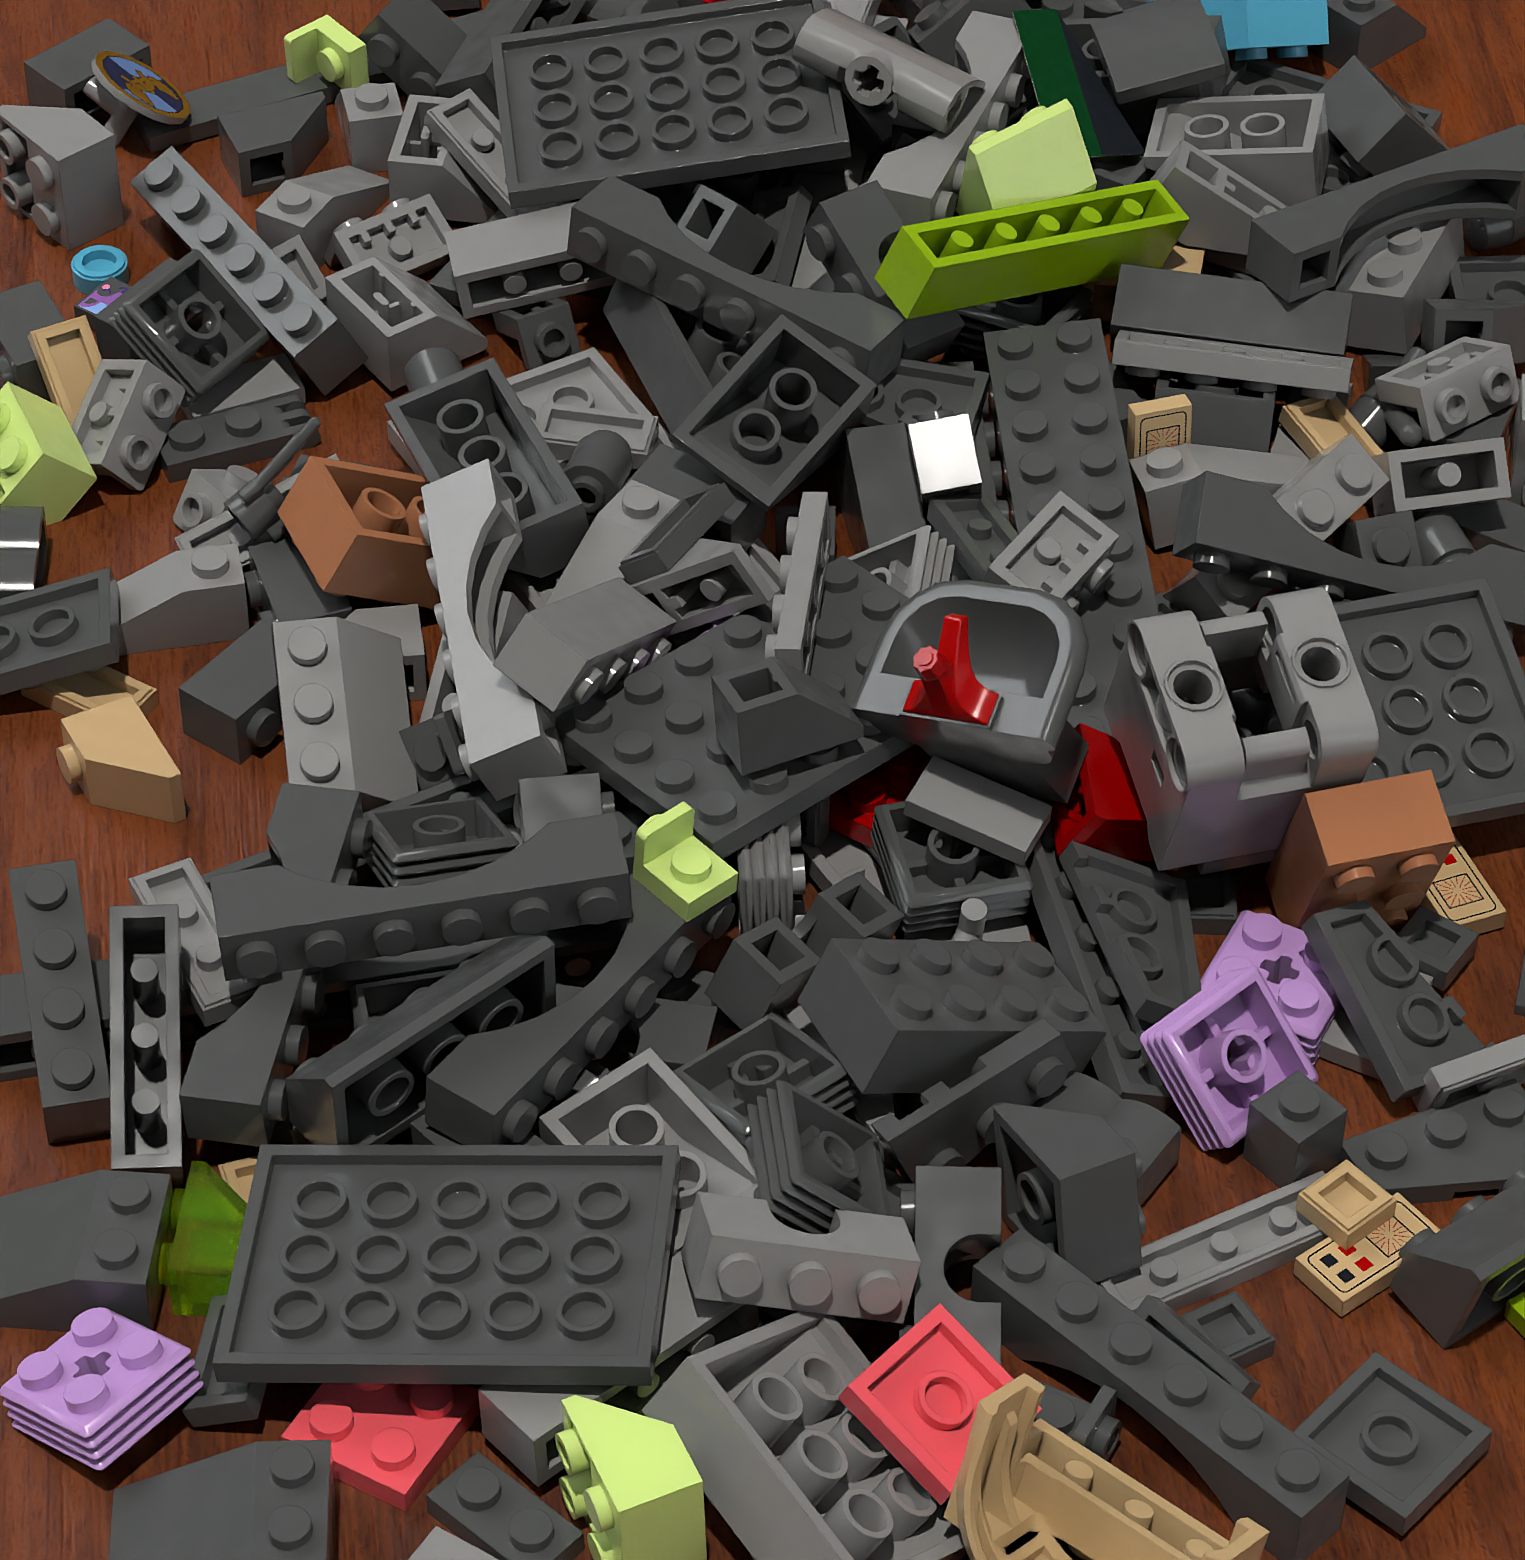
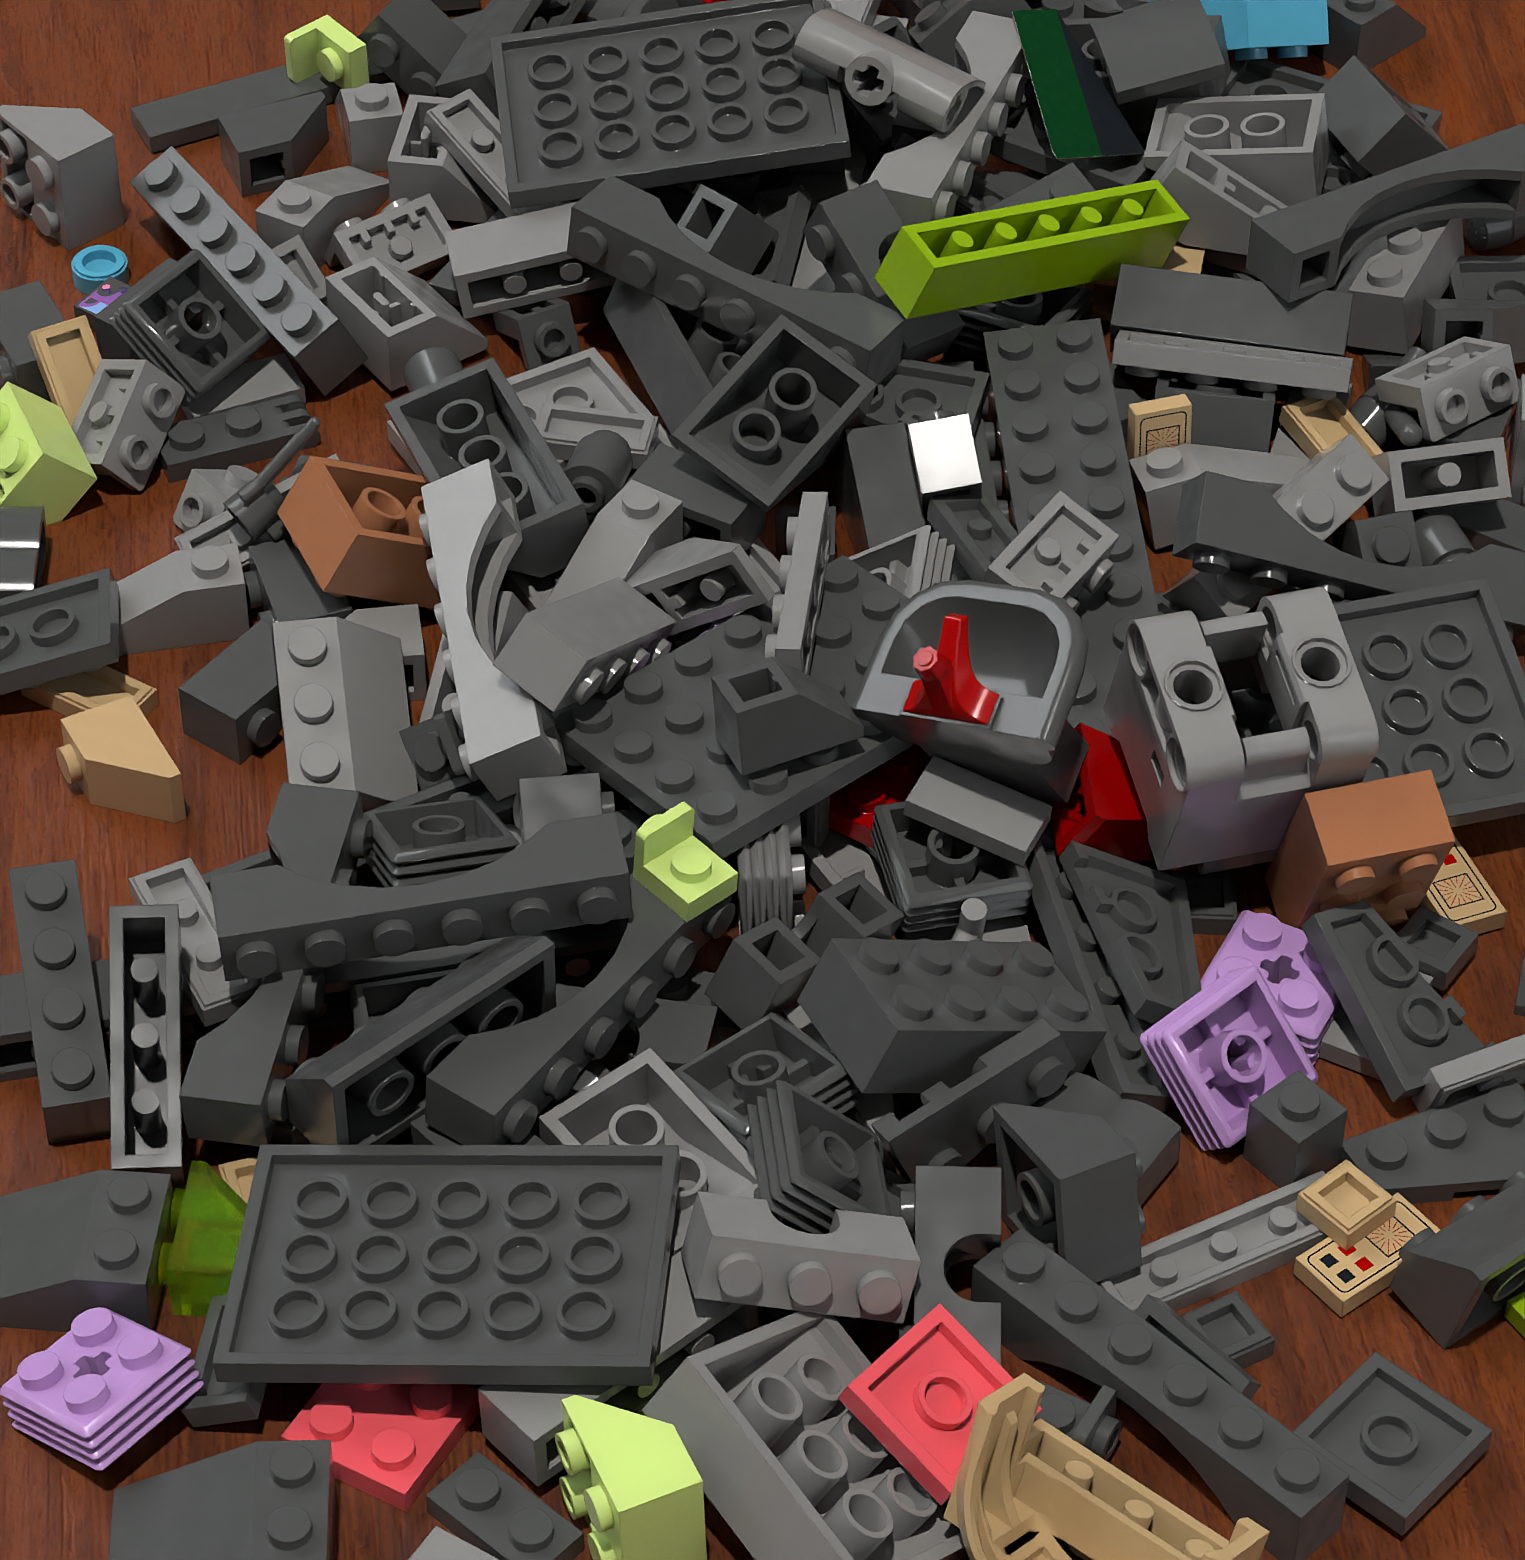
dark grey brick [23,18,152,120] -> none
shield [83,51,191,145] -> none
dark grey tile [618,483,736,585] -> none
yellowish green slope [956,98,1097,216] -> none

